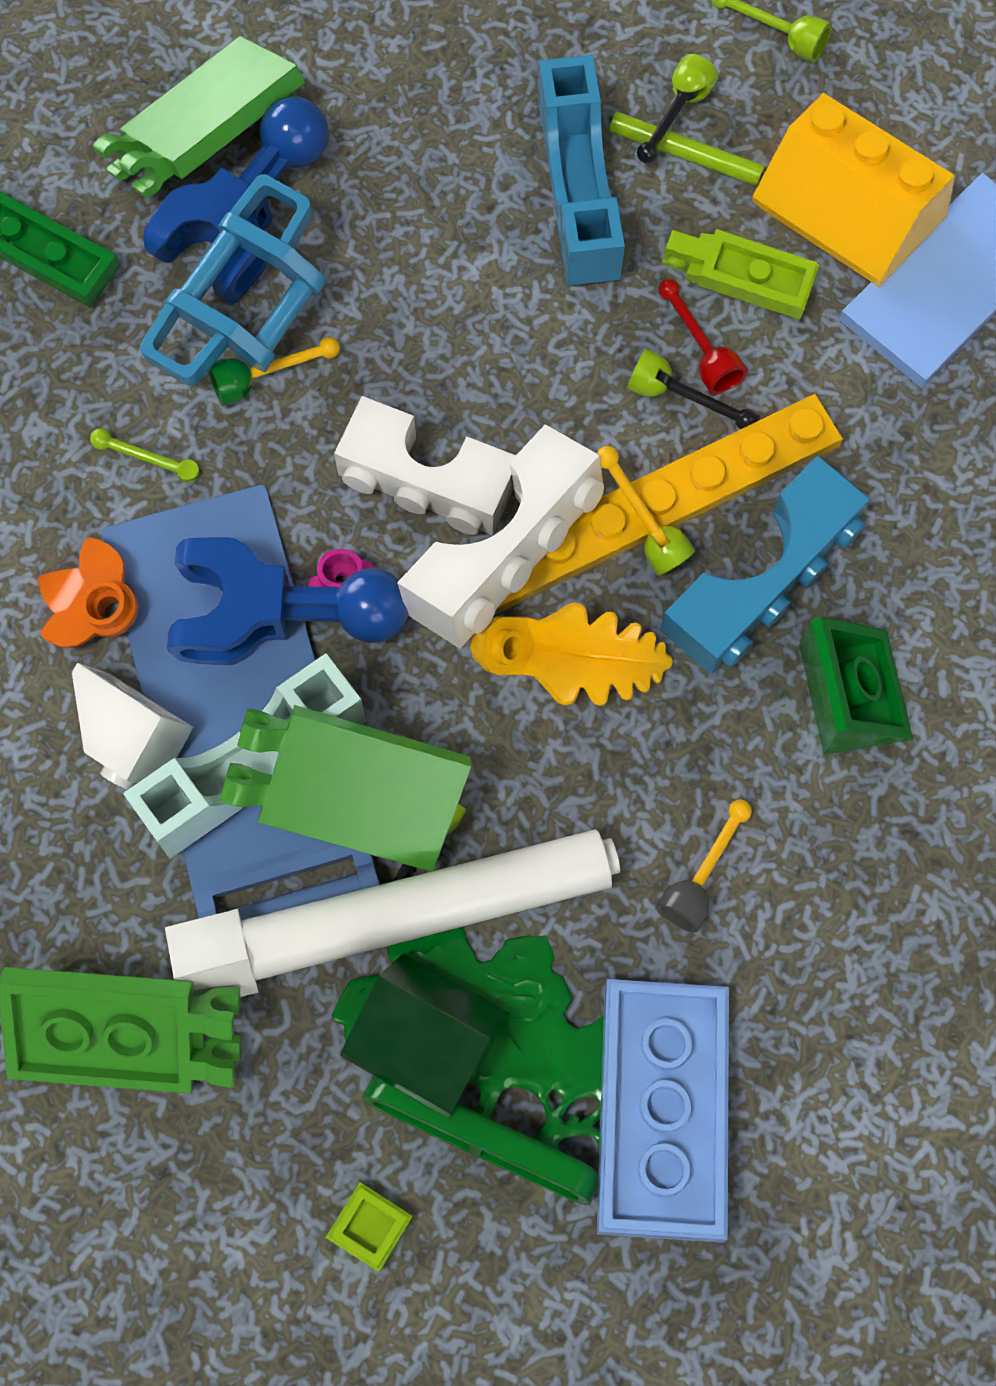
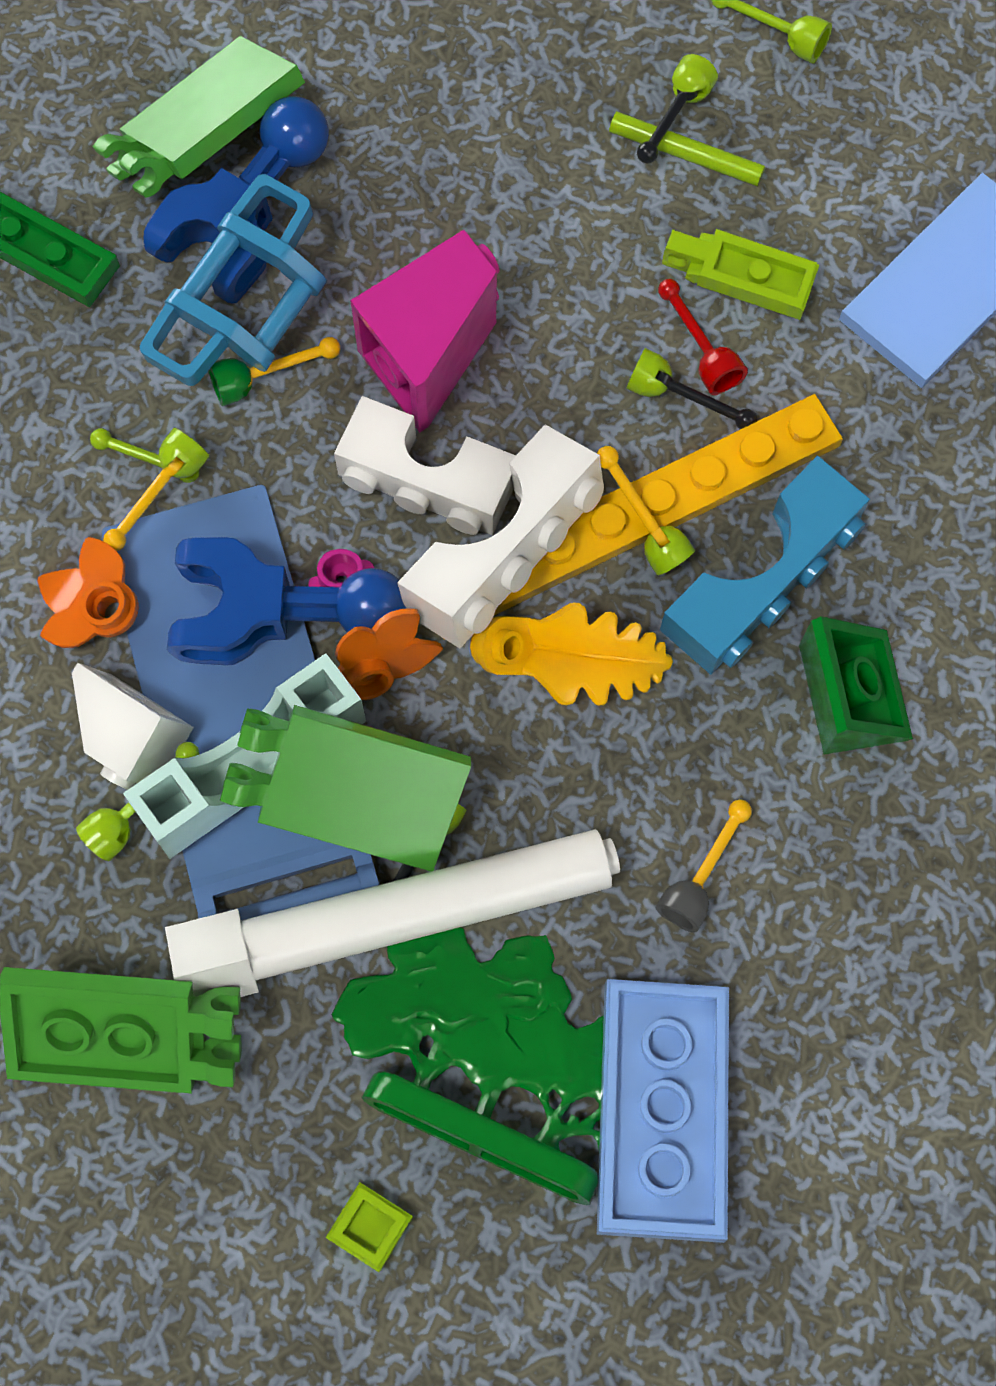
dark green slope [340,953,510,1119] -> none
dark azure arch [538,55,625,286] -> none
yellow slope [752,93,955,287] -> none
none -> lime hinge [76,742,200,861]
none -> hinge [103,428,210,551]
none -> orange plate [335,608,443,700]
none -> dark pink slope [350,230,500,433]

